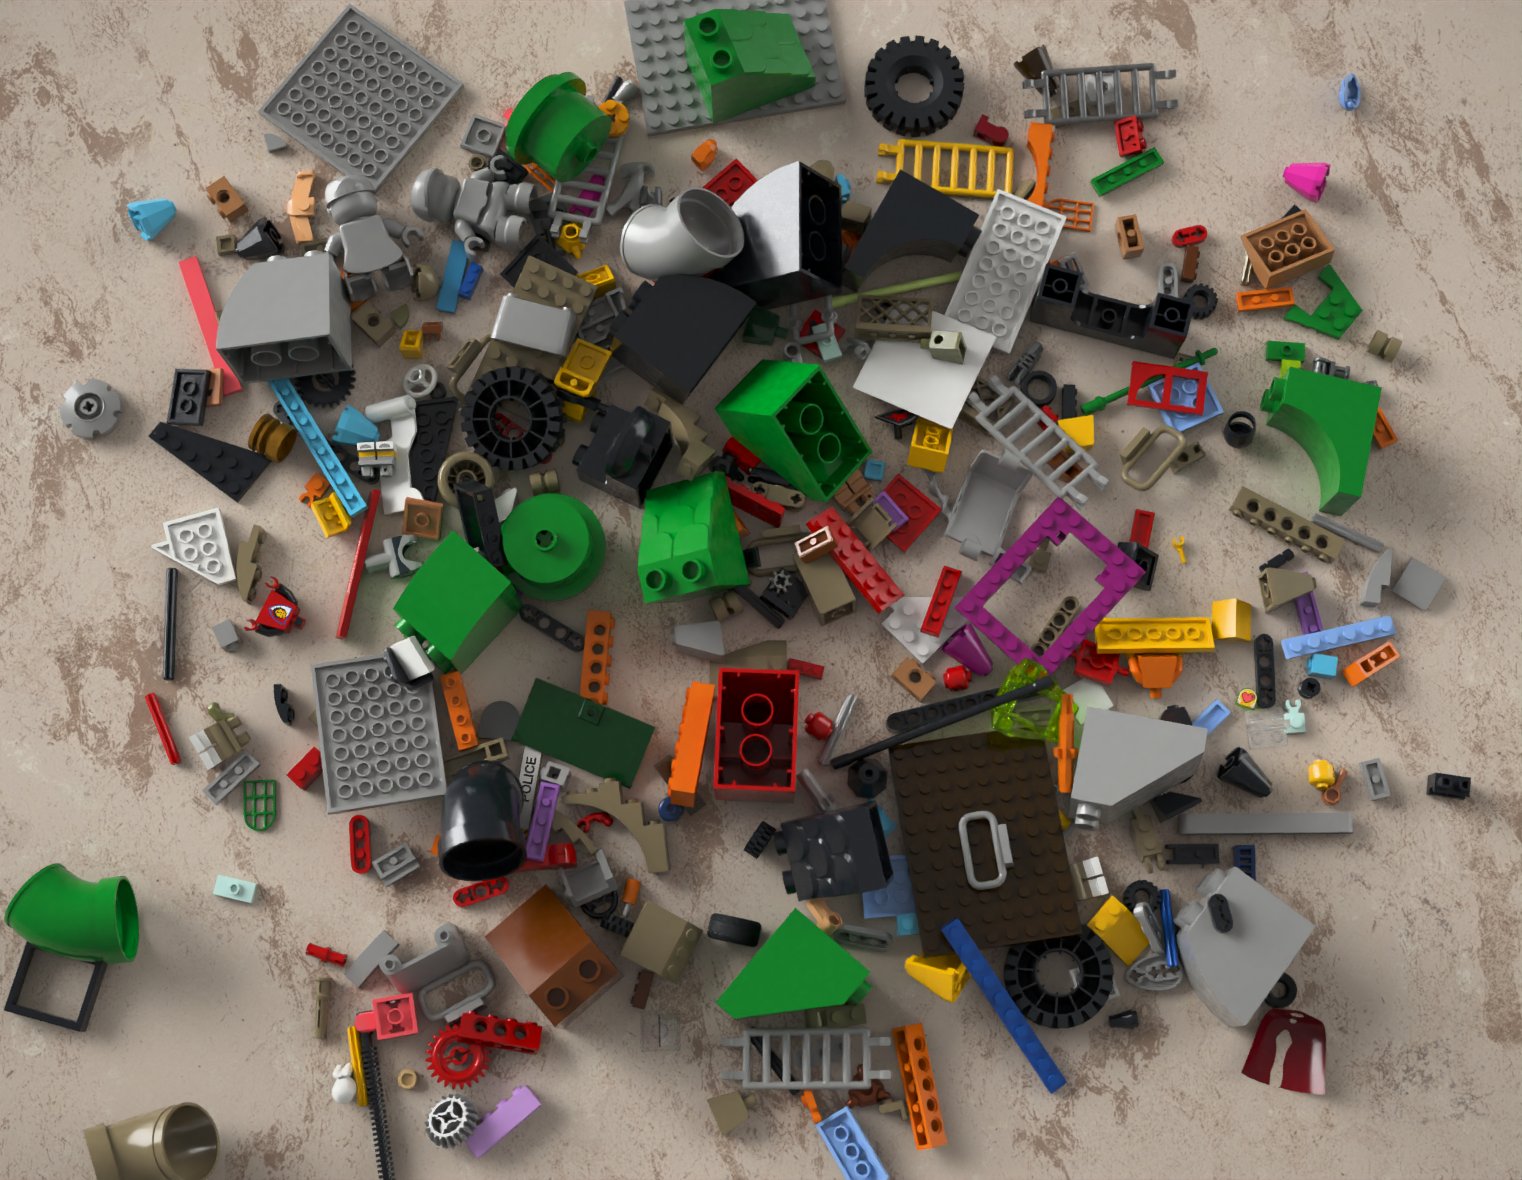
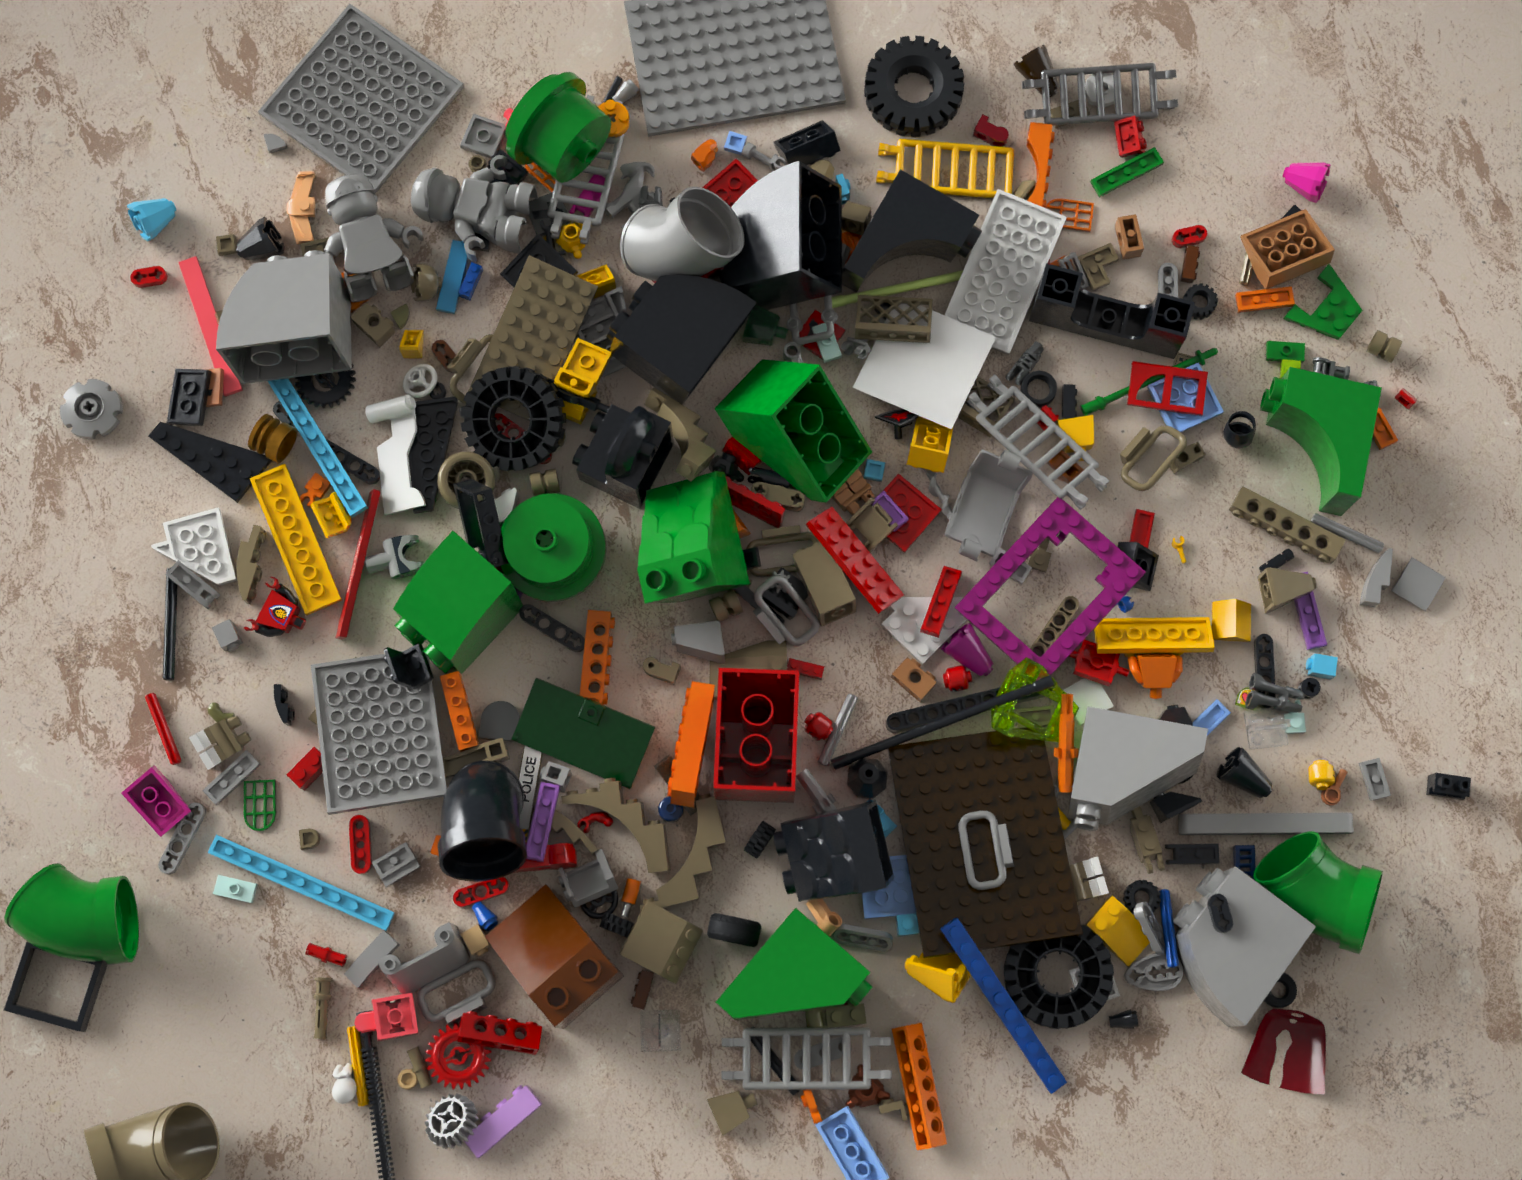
medium nougat brick [206,176,249,223] -> none
medium azure cone [332,405,380,446] -> none
light grey hips [357,441,397,478] -> none
white tile [390,636,434,680] -> none
nougat tile [402,497,444,541] -> none
dark orange tile [422,321,443,341] -> none
light grey windscreen [491,293,578,360] -> none
green slope [684,9,816,124] -> none
dark orange slope [795,526,838,564] -> none
olive torso [920,331,967,364] -> none
light blue plate [1281,615,1396,660] -> none
medium blue arm [1339,73,1361,111] -> none
orange slope [1341,640,1400,687] -> none
none -> dark pink slope [121,765,192,837]
none -> red beam [130,266,168,288]
none -> light grey beam [158,802,206,874]
none -> light grey plate [165,560,220,609]
none -> medium azure plate [208,835,395,931]
none -> yellow plate [249,464,342,616]
none -> dark tan tile [299,829,321,850]
none -> dark tan pin [407,1046,433,1089]
none -> reddish brown beam [432,340,456,373]
none -> tan brick [460,924,491,957]
none -> blue cone [472,901,499,932]
none -> dark tan arch [639,793,726,911]
none -> dark tan leg [643,657,681,685]
none -> light blue plate [724,131,747,155]
none -> light grey bar [742,142,786,172]
none -> light grey bar [753,576,819,646]
none -> black slope [773,120,841,165]
none -> dark tan plate [1078,243,1119,291]
none -> blue hinge [1118,596,1134,613]
none -> dark grey piece [1245,673,1305,713]
none -> green cylinder [1253,832,1383,954]
none -> red slope [1394,388,1417,409]

